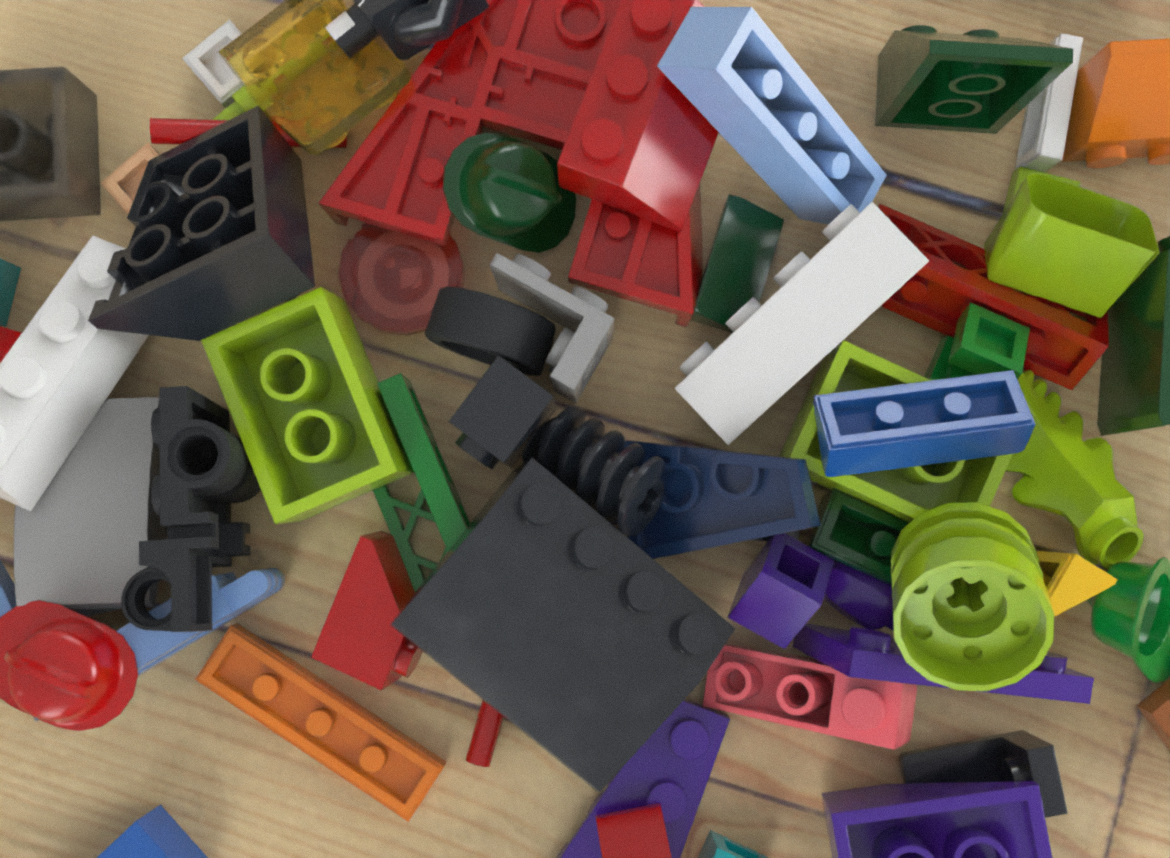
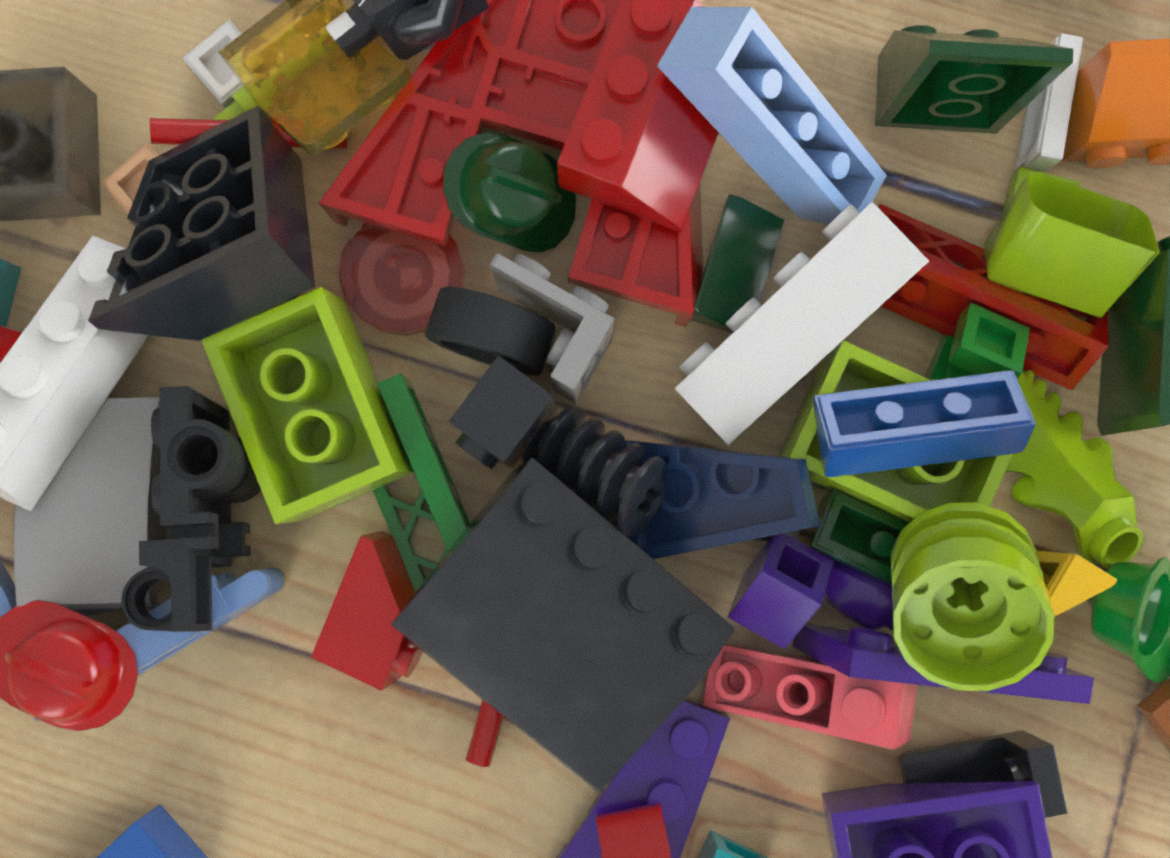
orange tile [195,623,447,822] -> none

